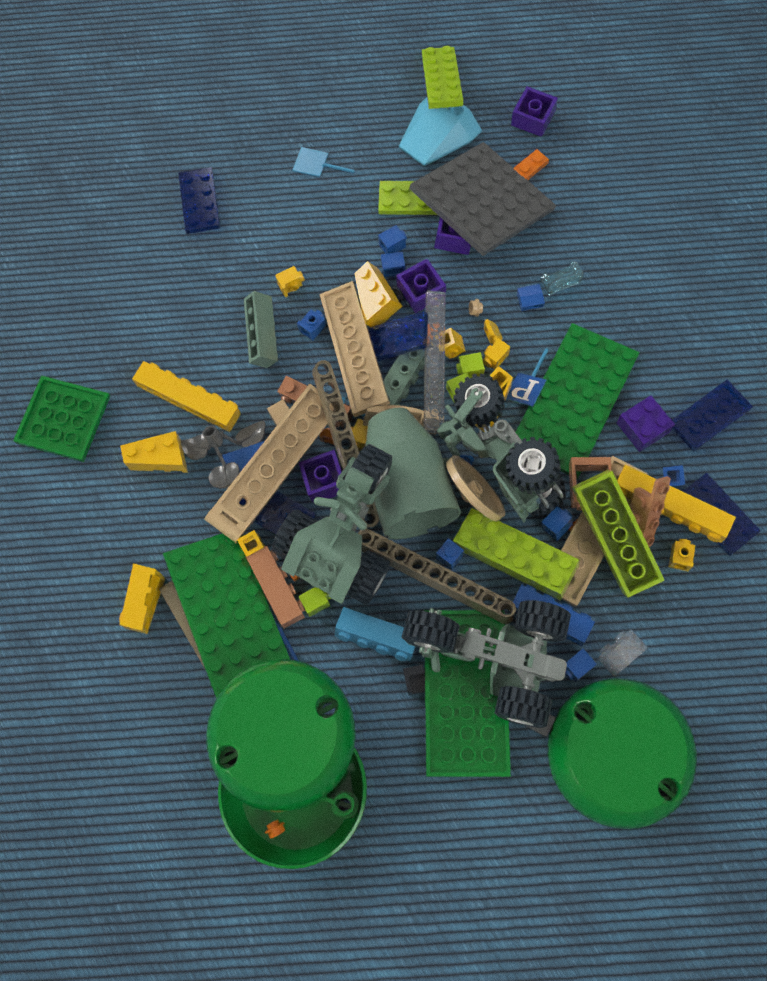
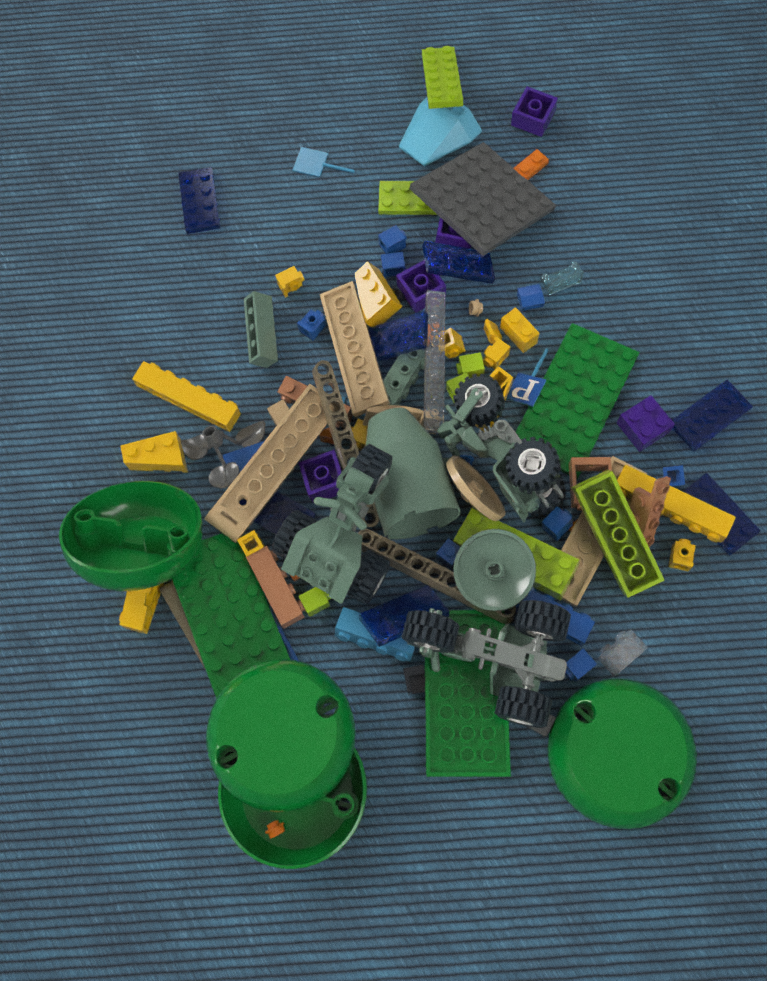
green plate [13,376,110,462] -> none
none -> green cylinder [59,481,203,591]
none -> clear blue plate [359,585,450,647]
none -> clear blue plate [422,241,496,284]
none -> sand green dish [454,529,536,611]
none -> yellow brick [500,307,540,353]

